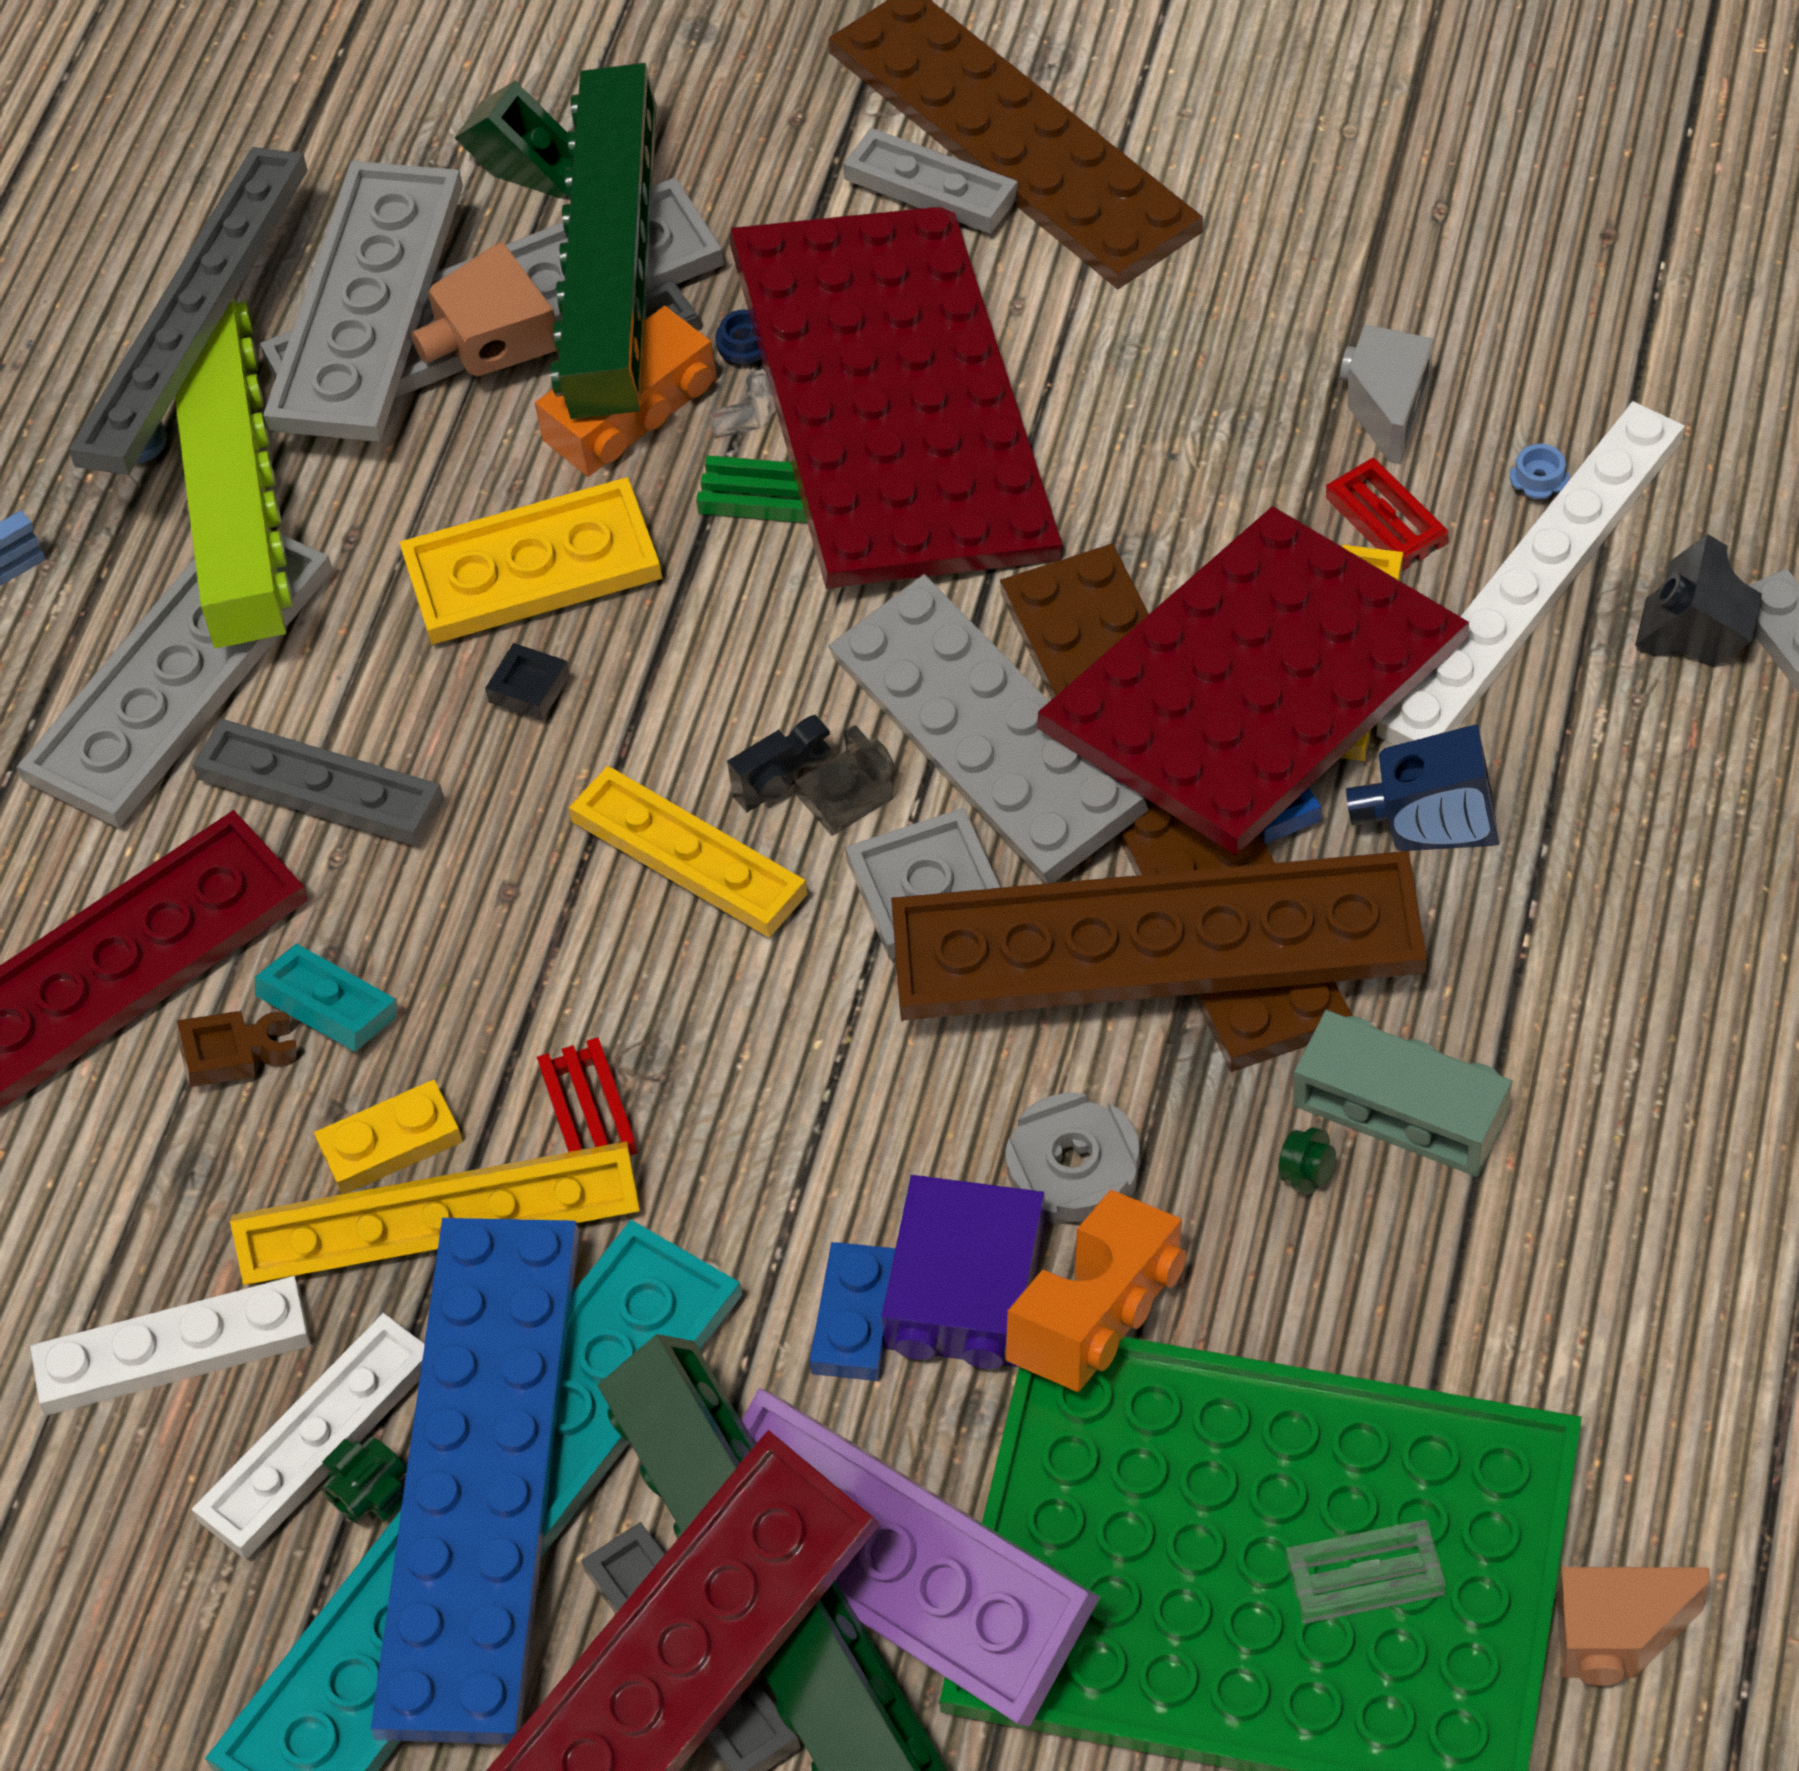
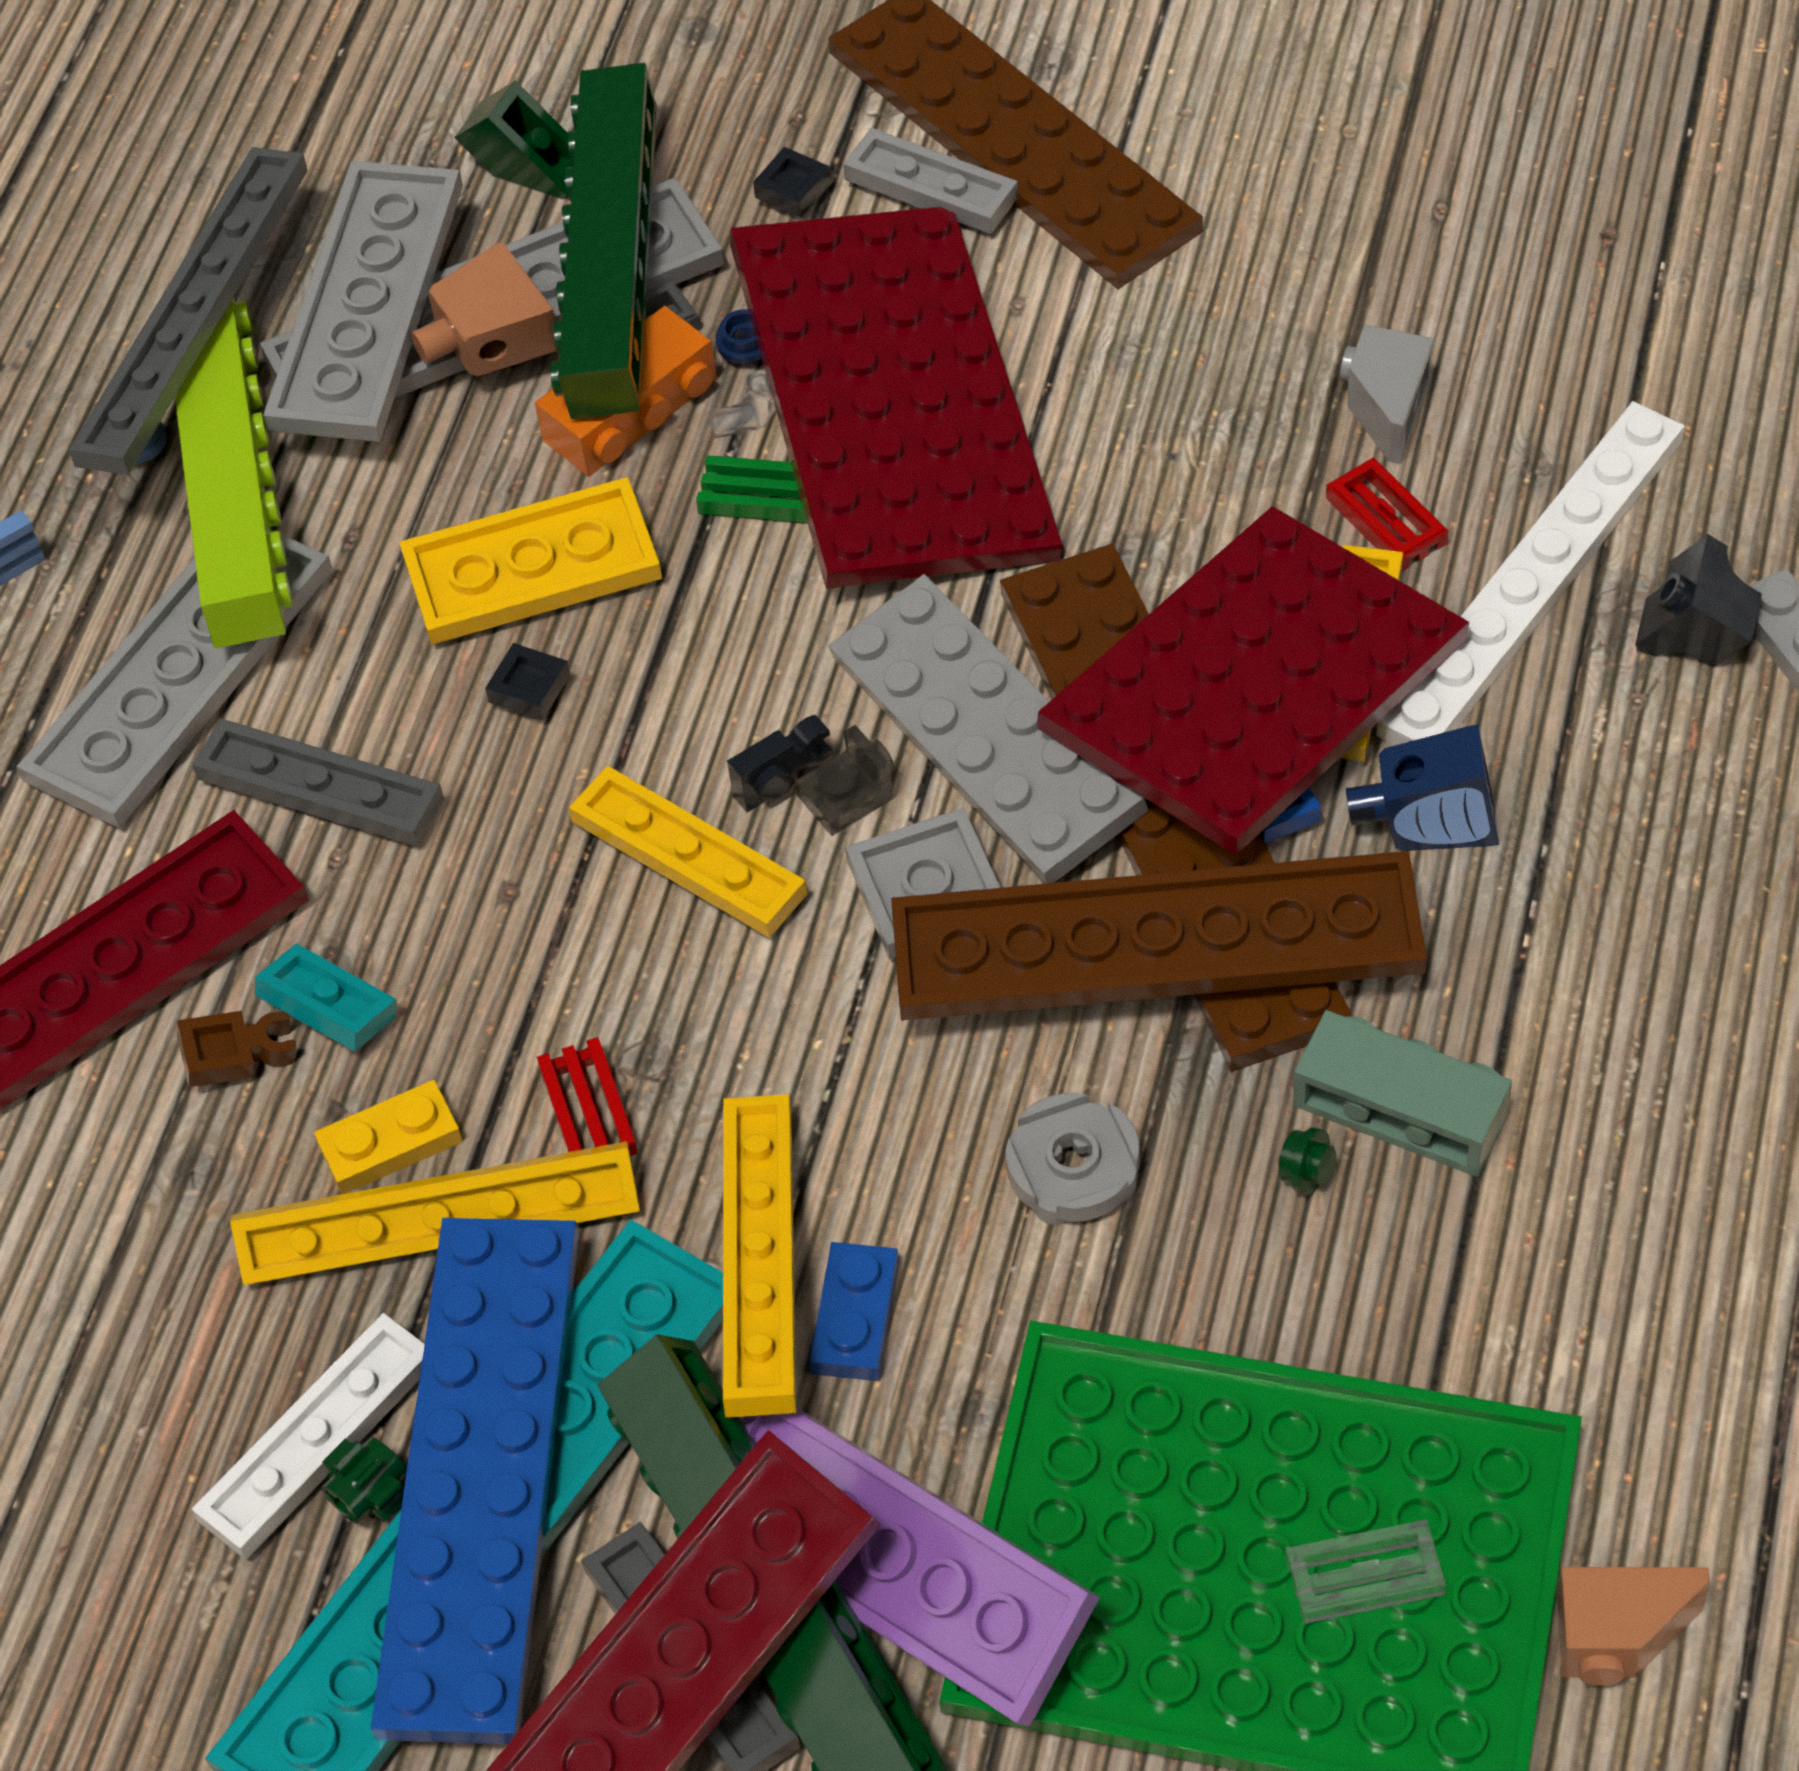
white plate [30,1276,311,1416] -> none
dark purple brick [881,1175,1047,1369] -> none
orange arch [1006,1189,1186,1392] -> none
medium blue plate [1510,444,1570,500] -> none
none -> yellow plate [723,1094,796,1418]
none -> black plate [753,147,832,218]

